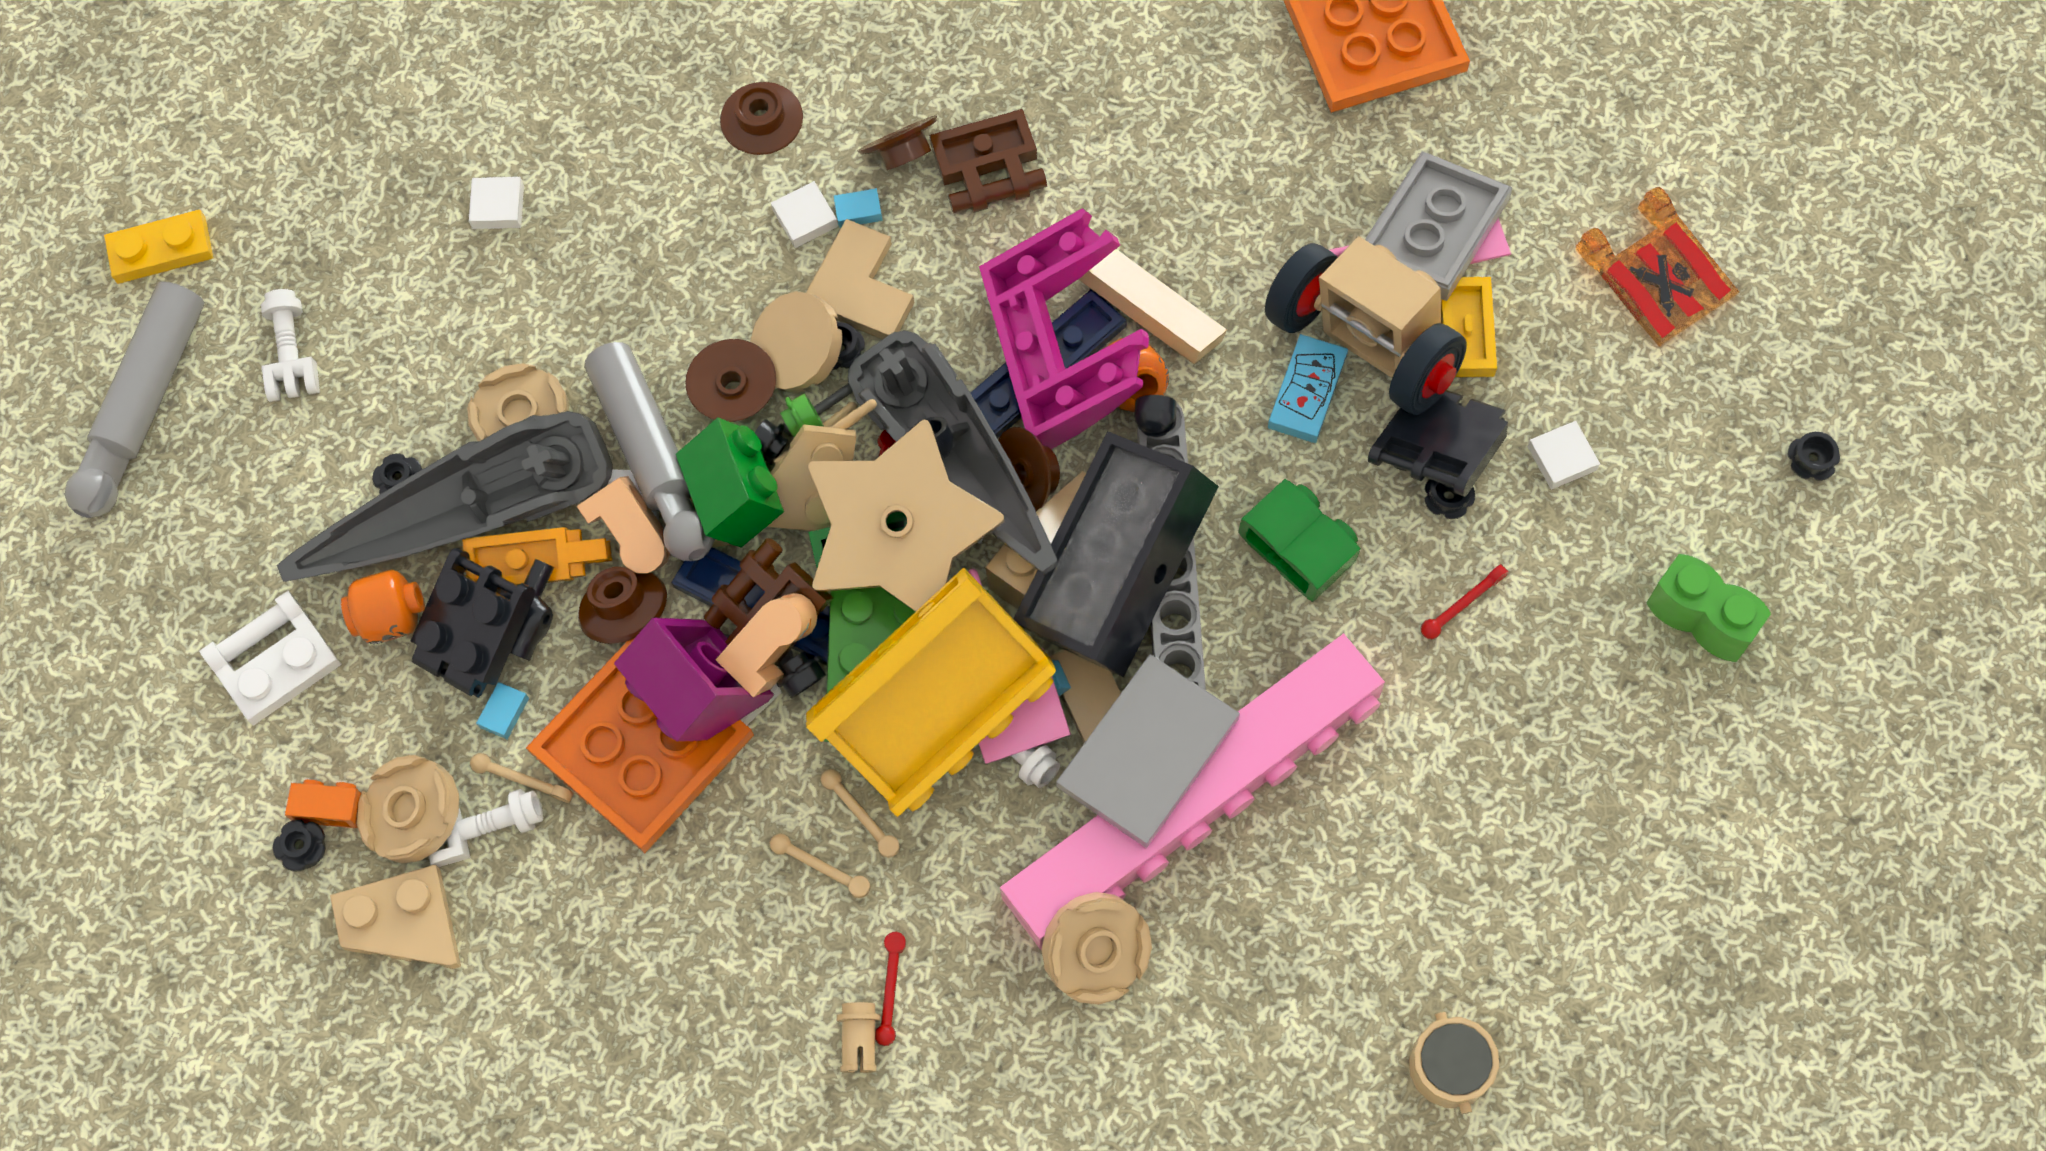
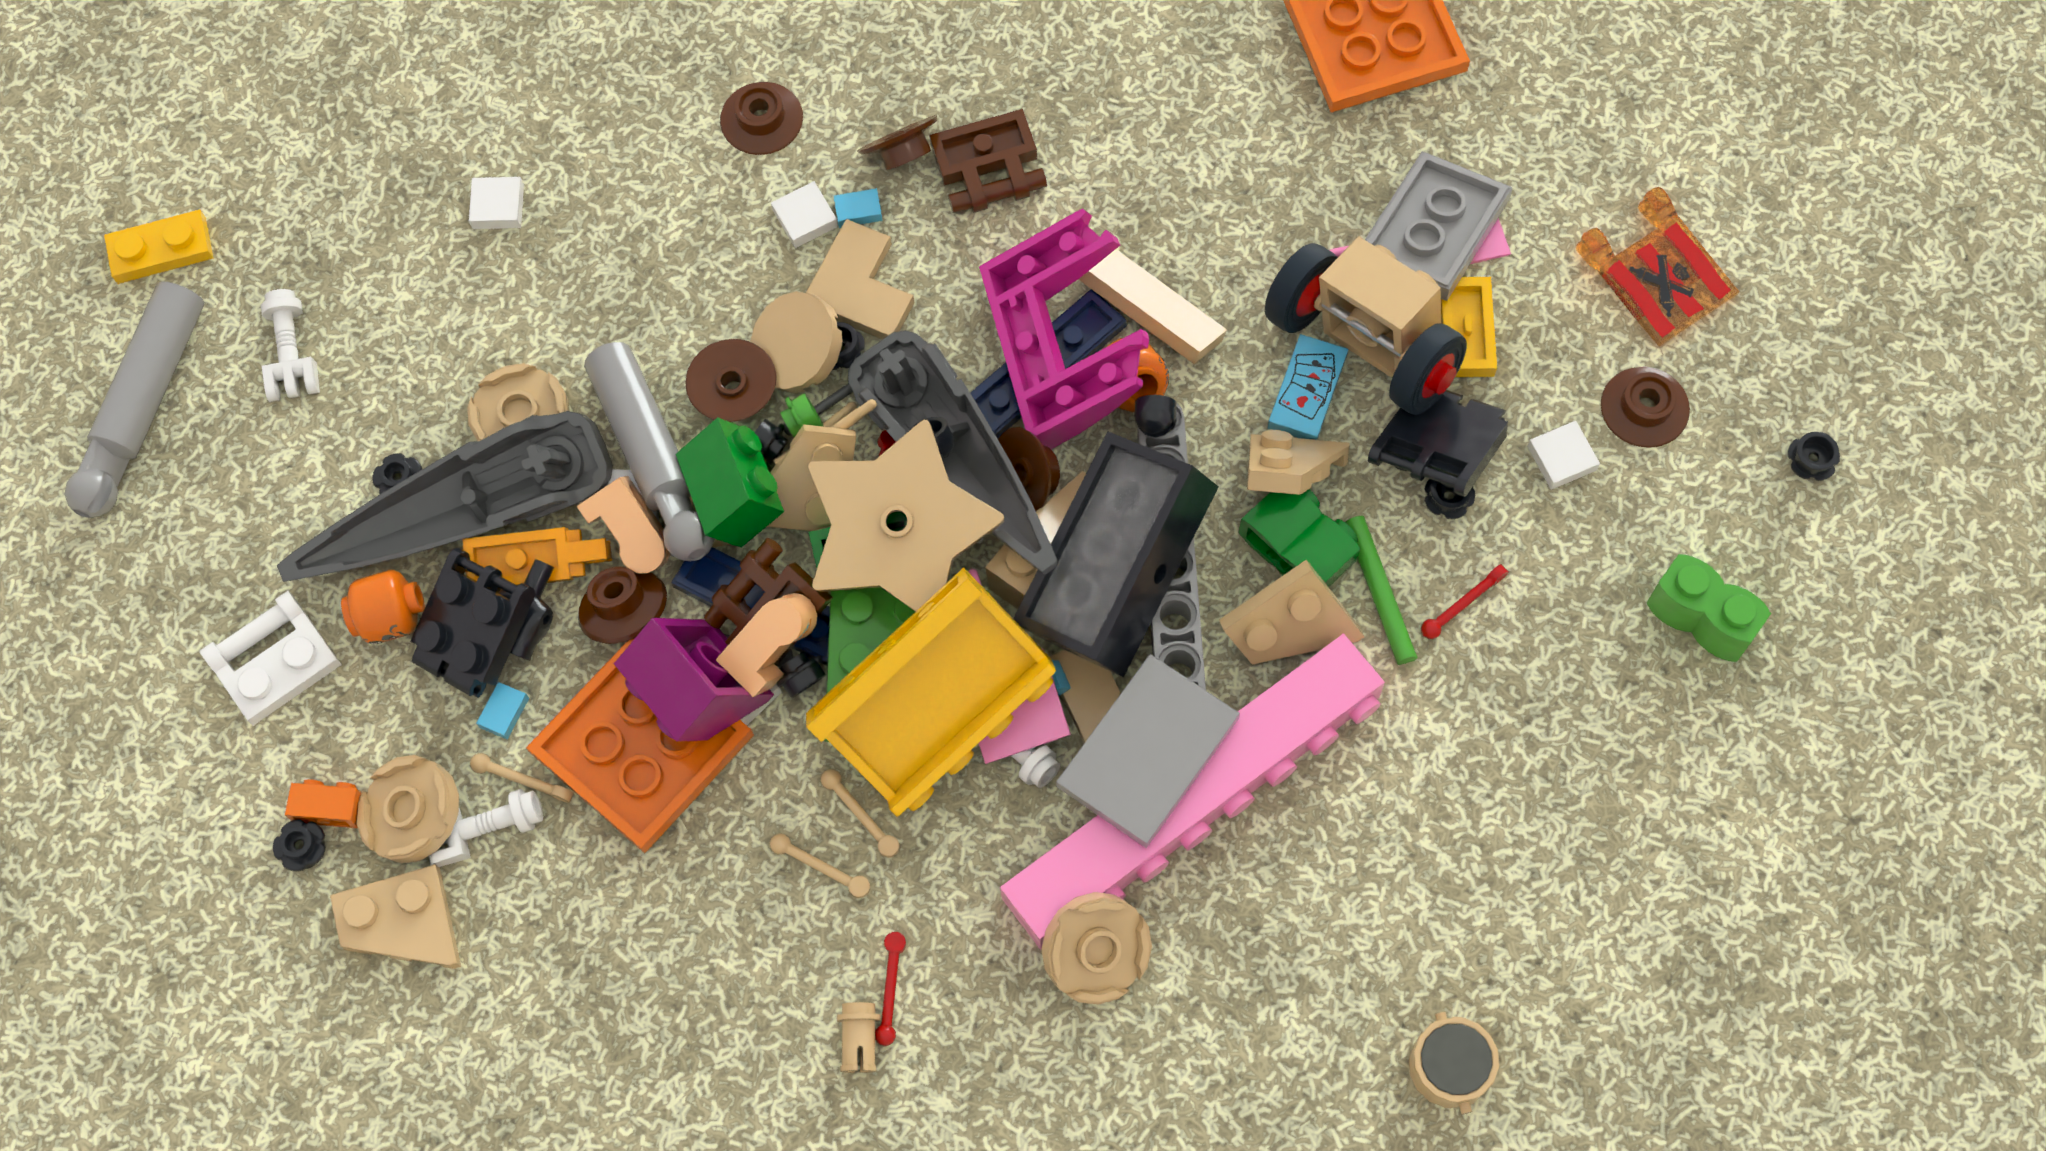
none -> tan wing [1219,560,1364,665]
none -> tan wing [1247,430,1350,495]
none -> bright green bar [1345,516,1417,665]
none -> reddish brown piece [1601,367,1690,448]

